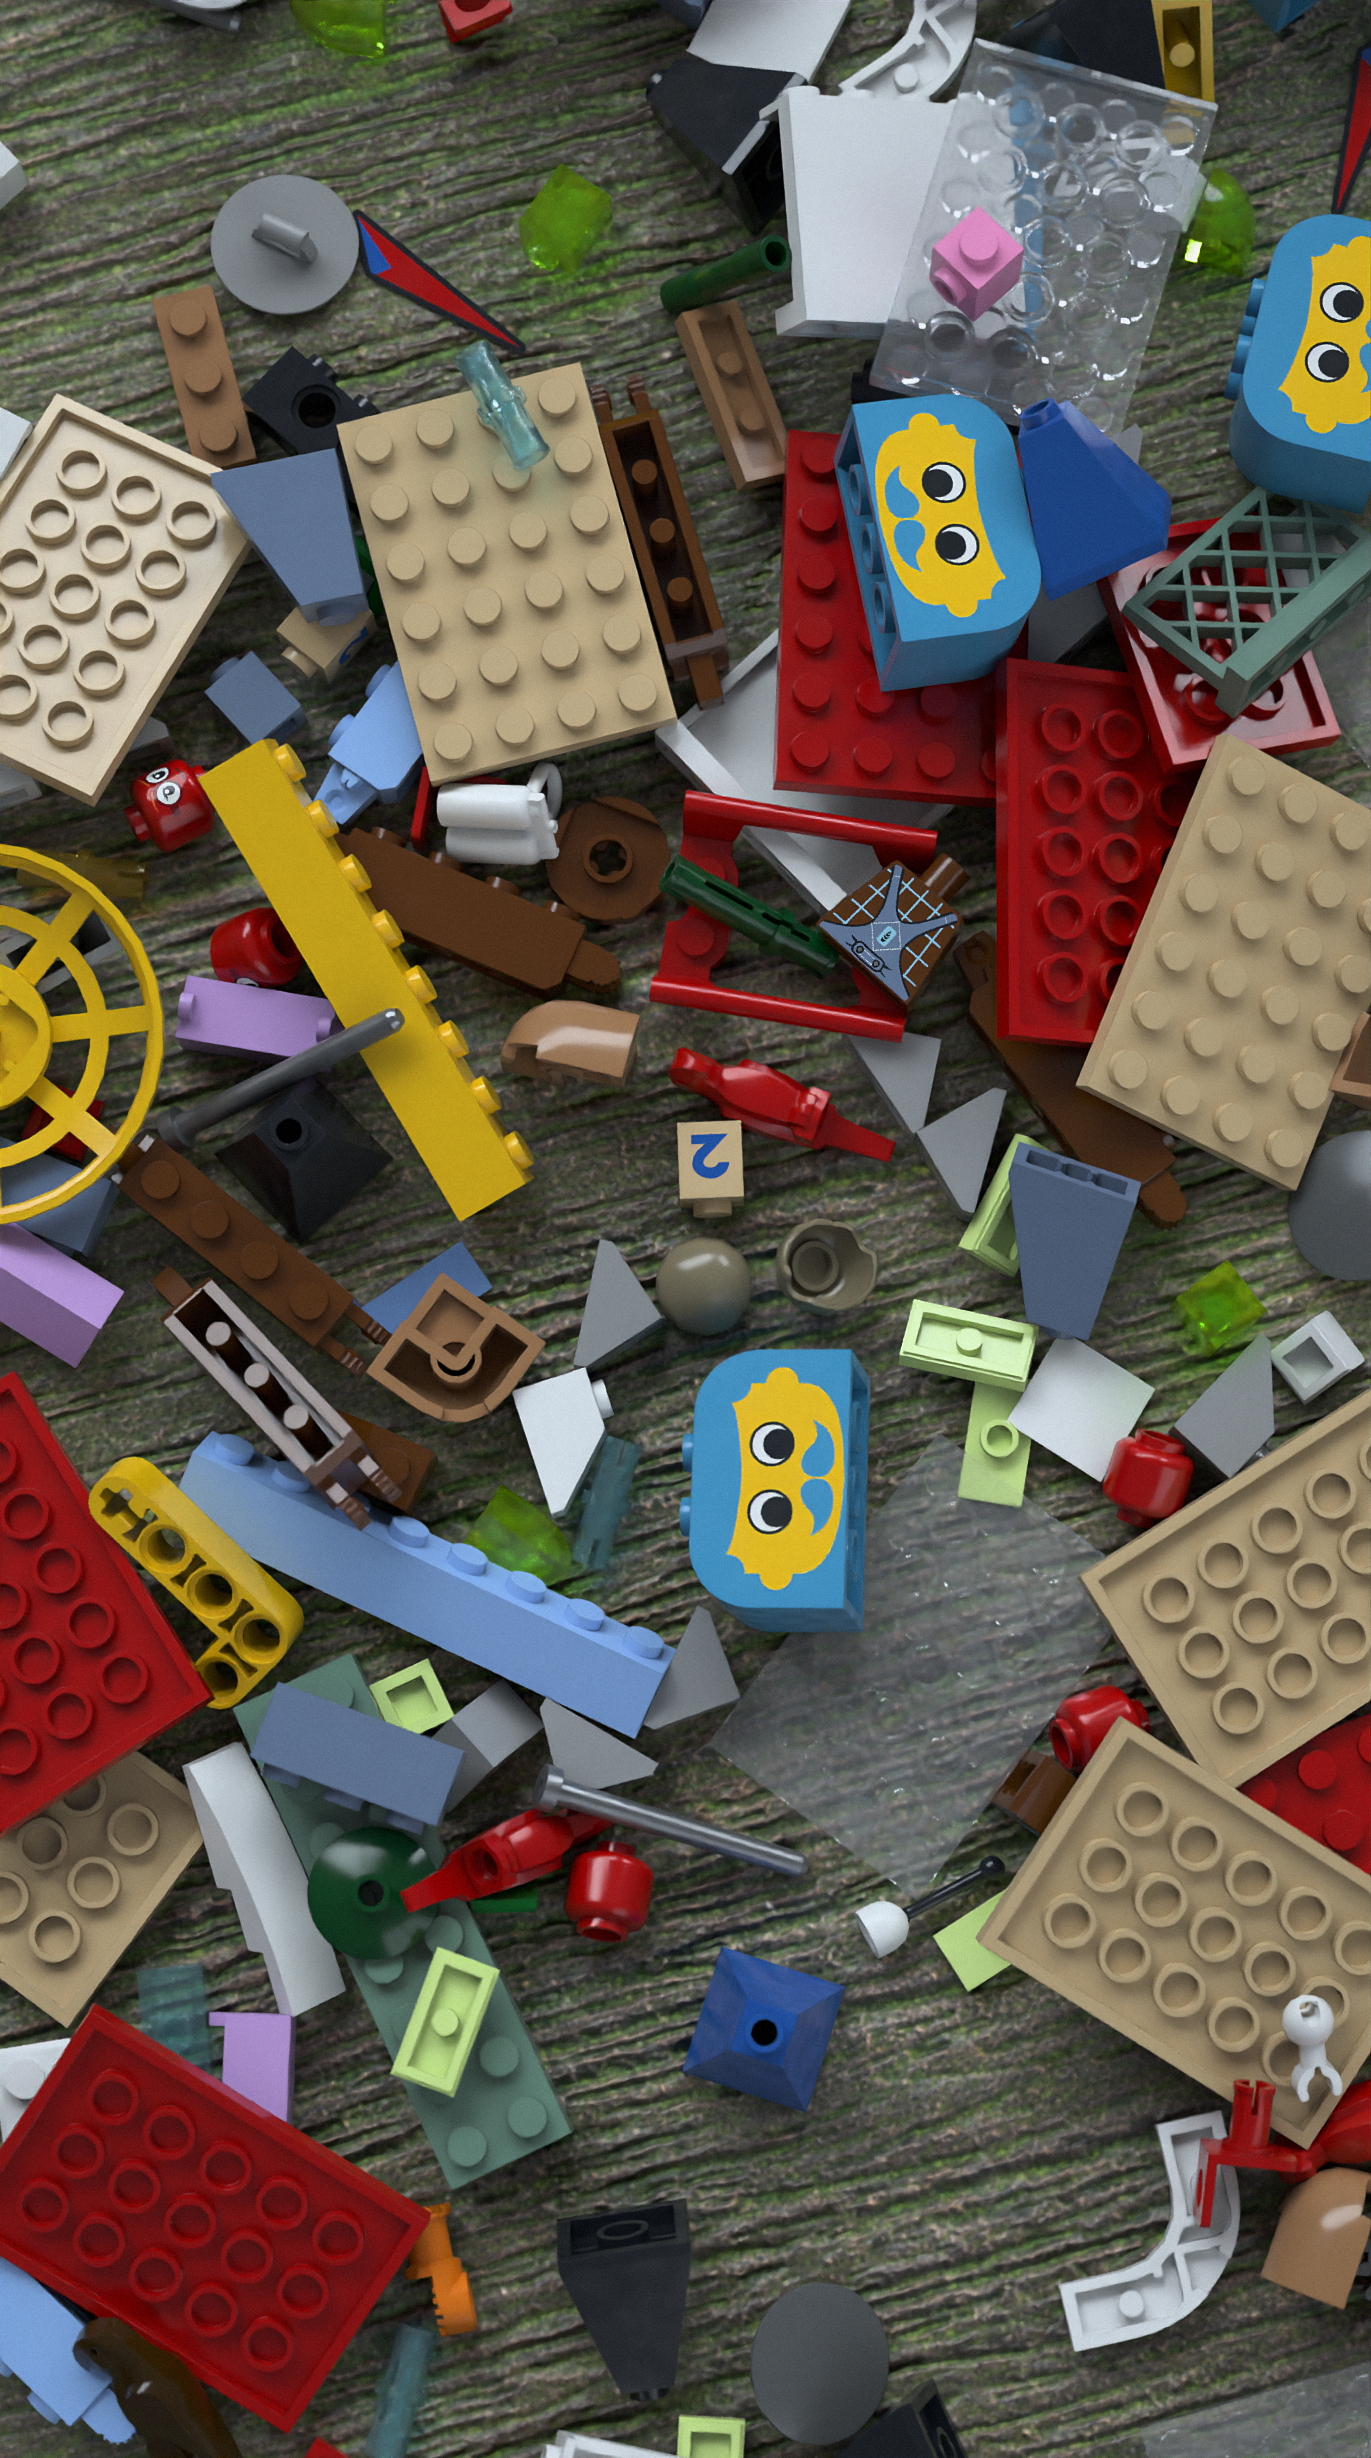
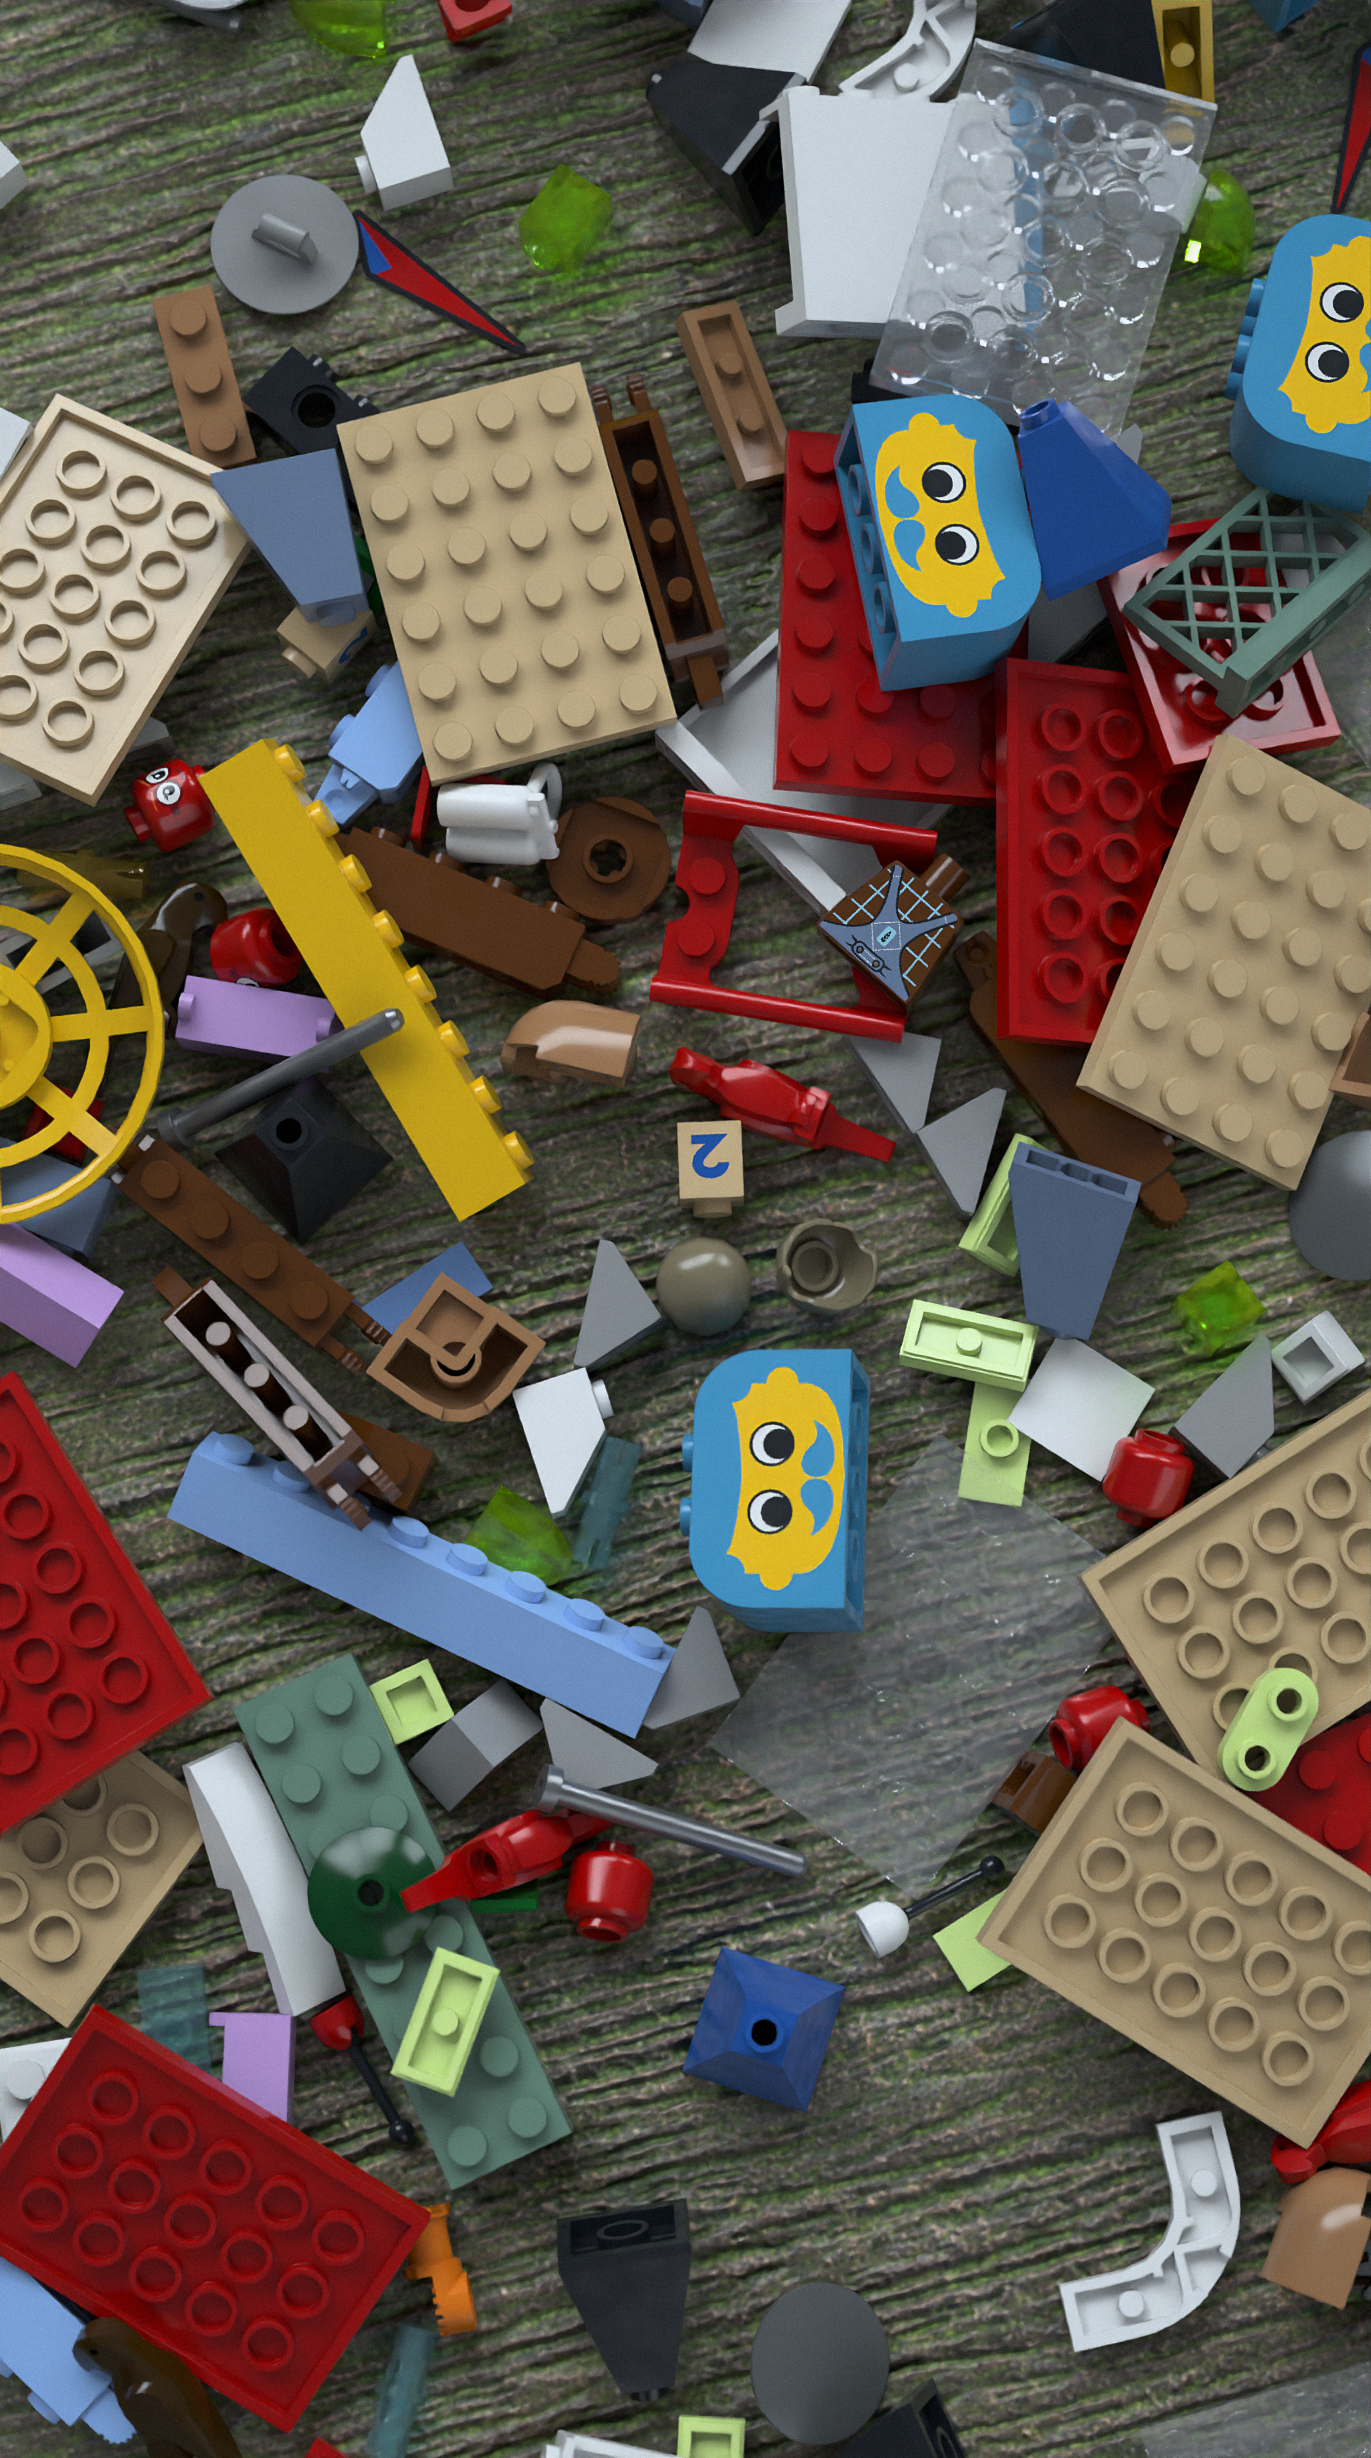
yellow beam [88,1456,304,1709] -> none
sand blue brick [204,651,307,748] -> none
sand blue brick [249,1682,468,1835] -> none
clear light blue pin [454,340,551,470] -> none
dark green pin [658,853,840,980] -> none
dark green piece [660,235,792,315] -> none
bright pink brick [929,206,1024,323] -> none
red bracket [1193,2079,1297,2228] -> none
white arm [1282,1995,1343,2102] -> none
none -> dark brown animal [95,880,229,1098]
none -> hinge [307,1994,415,2145]
none -> white slope [354,54,454,211]
none -> yellowish green plate [1217,1667,1319,1791]

